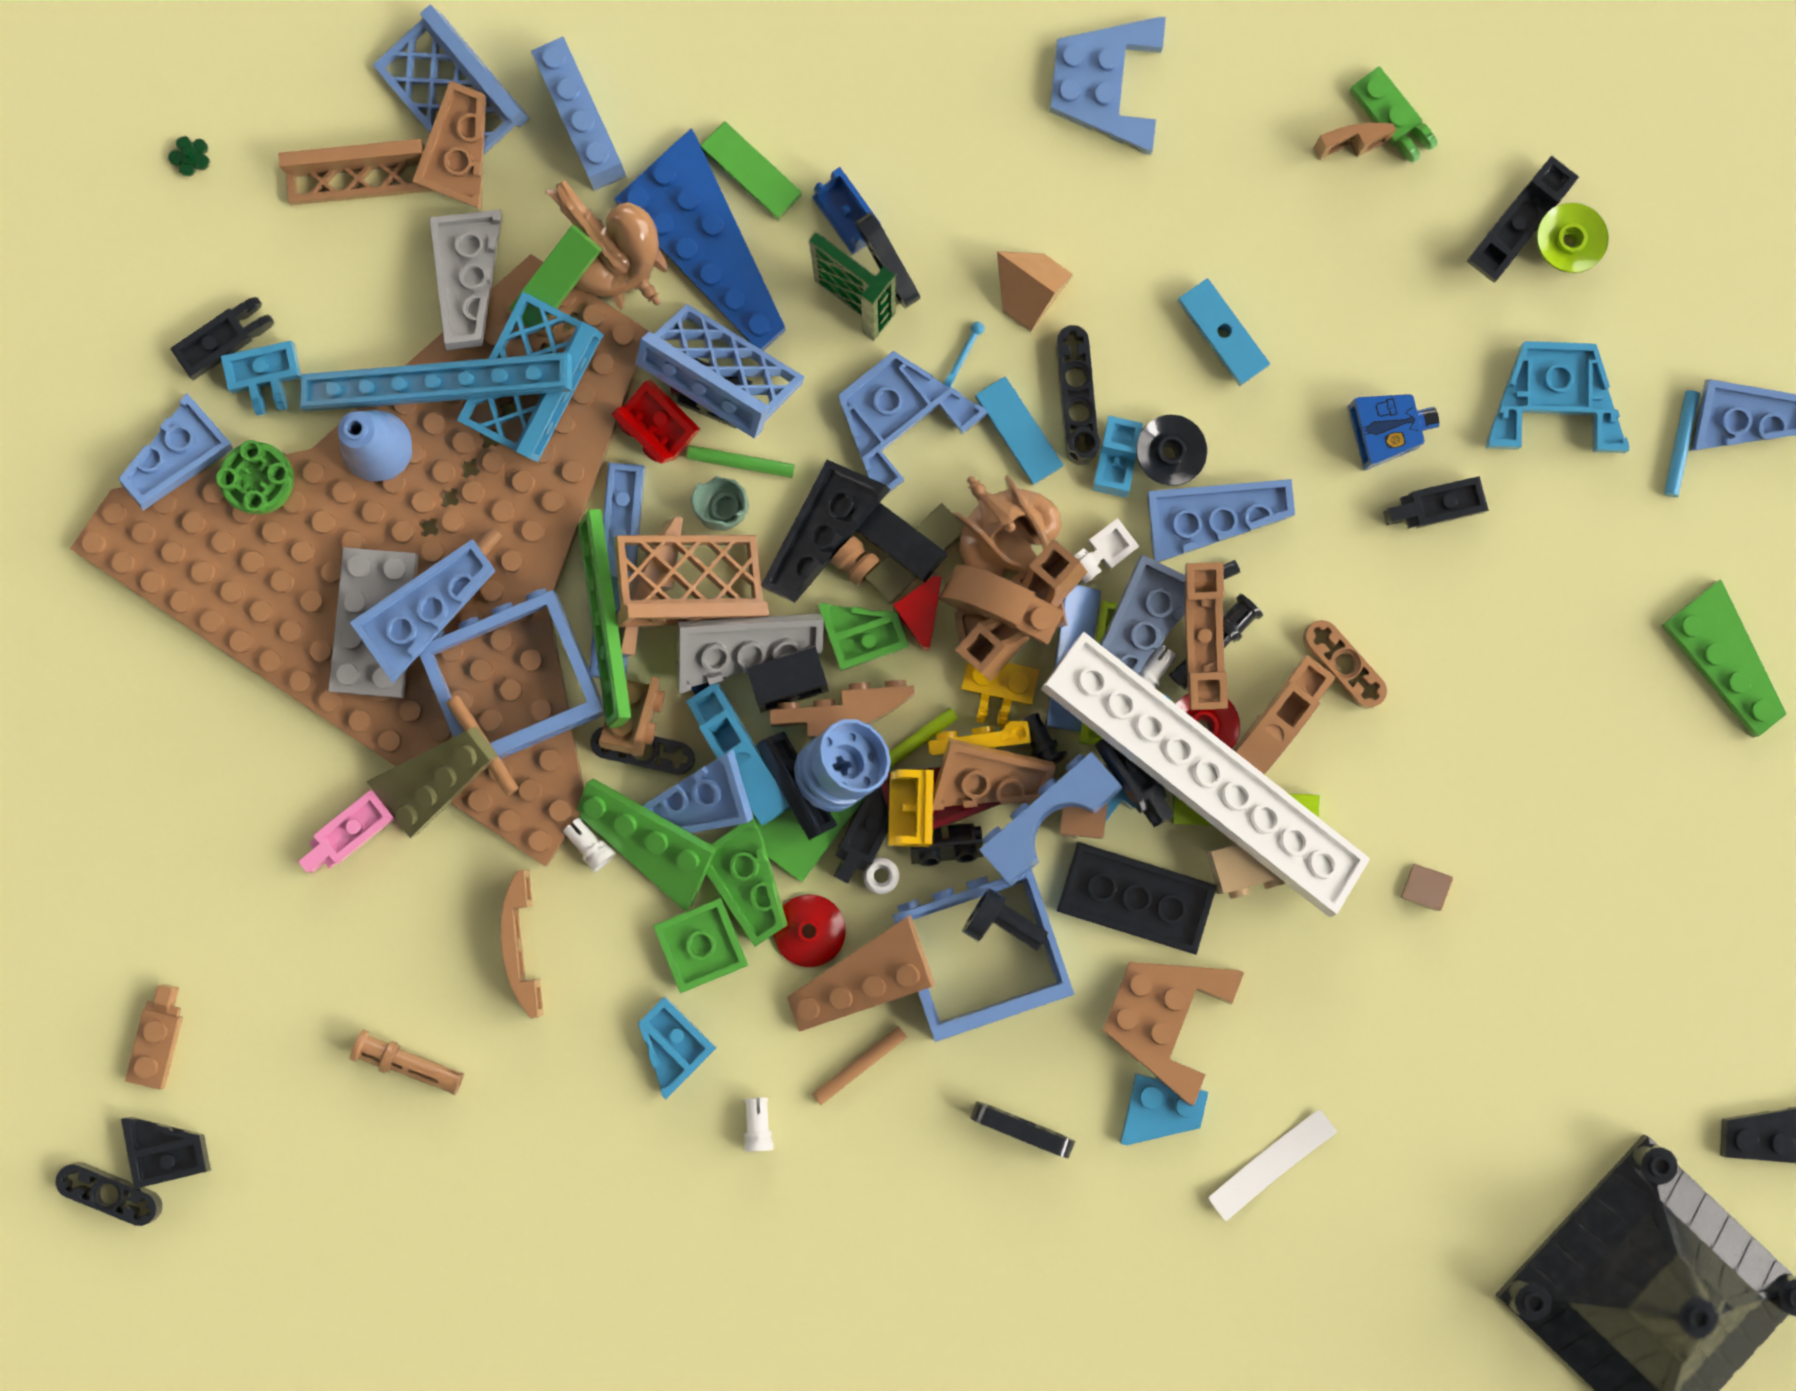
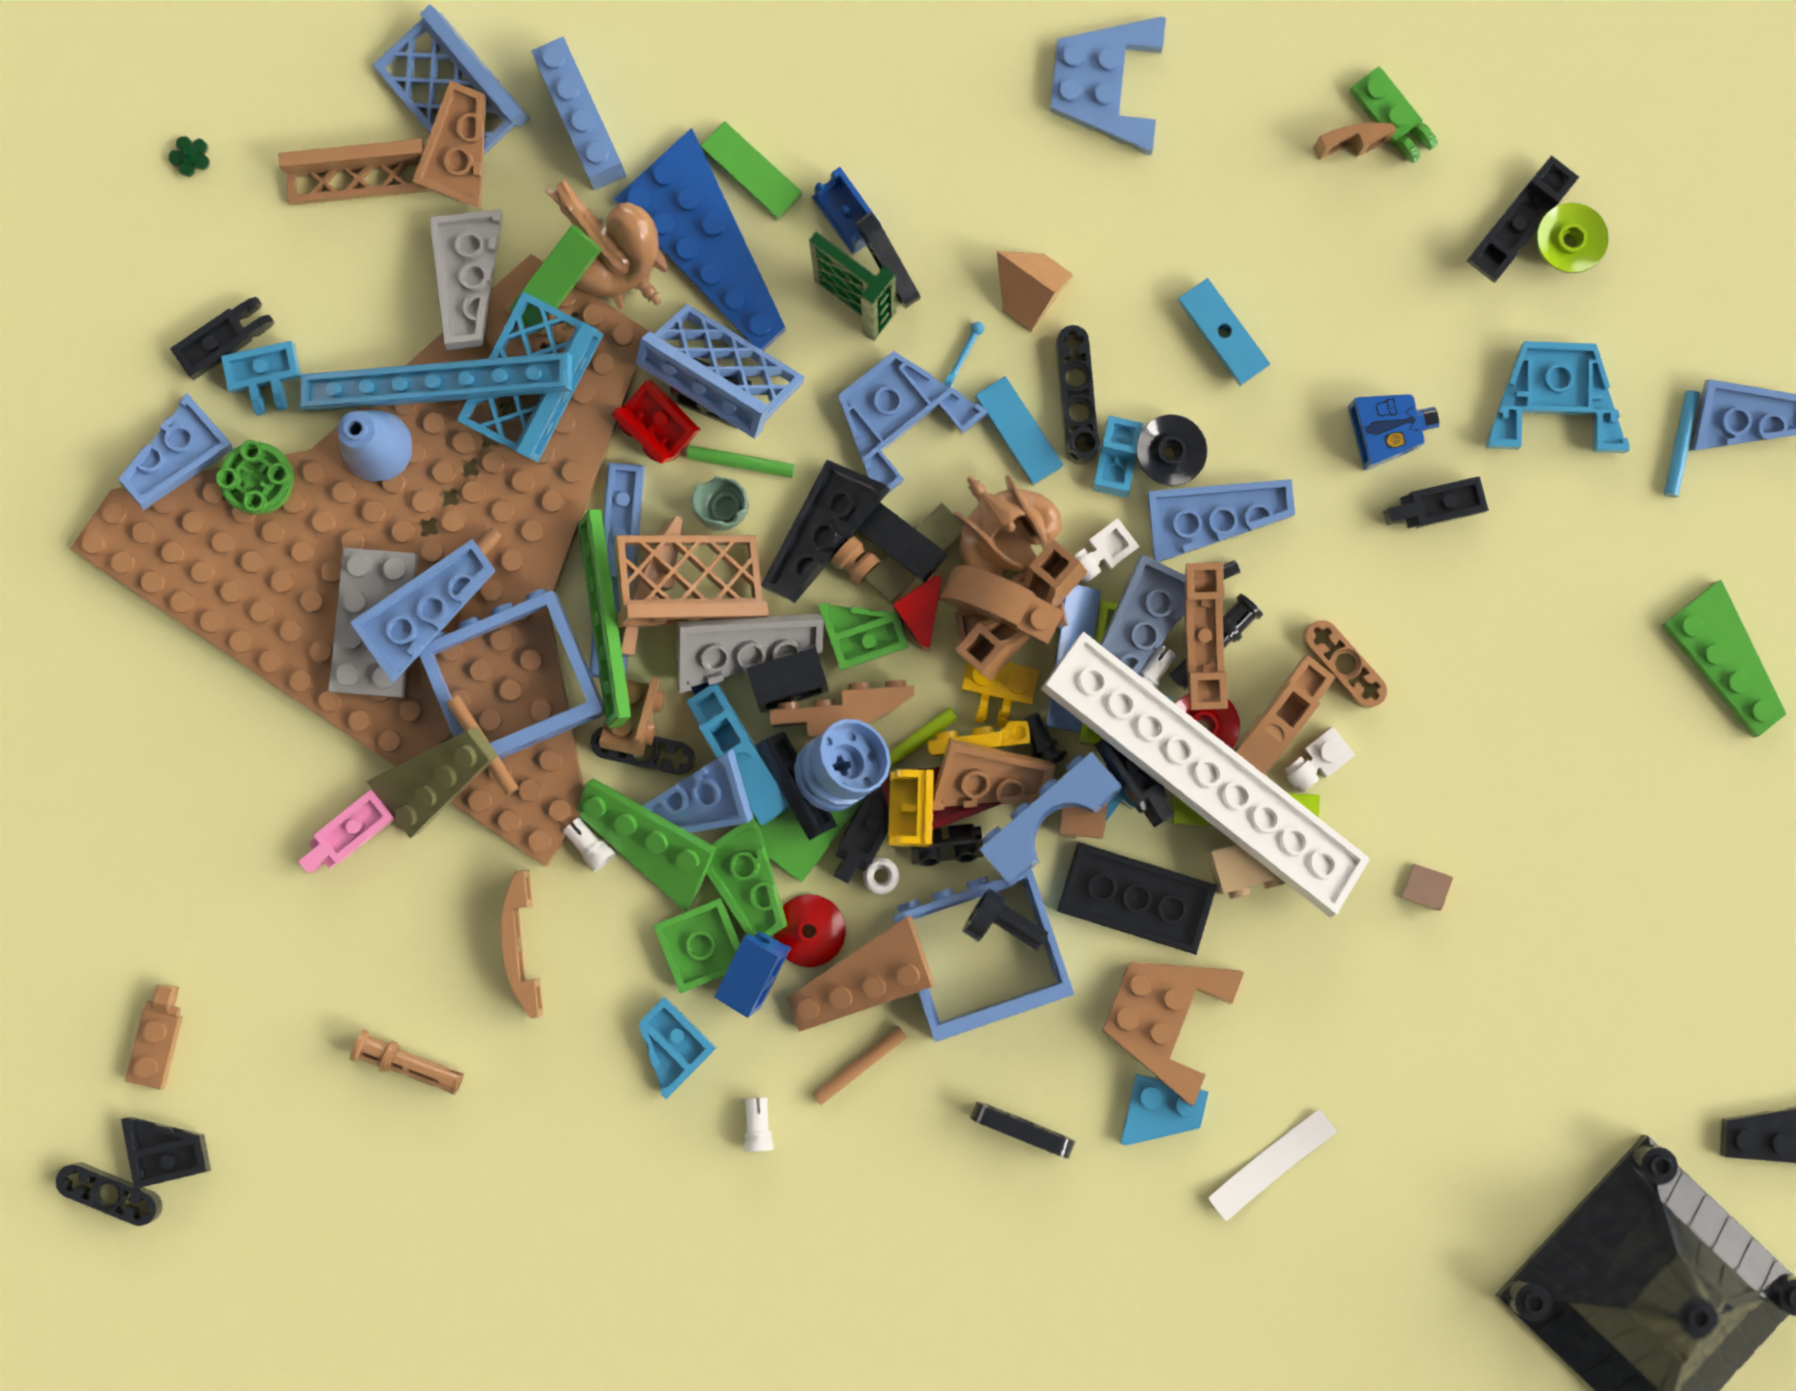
none -> blue hinge [714,931,791,1018]
none -> white plate [1284,727,1356,792]

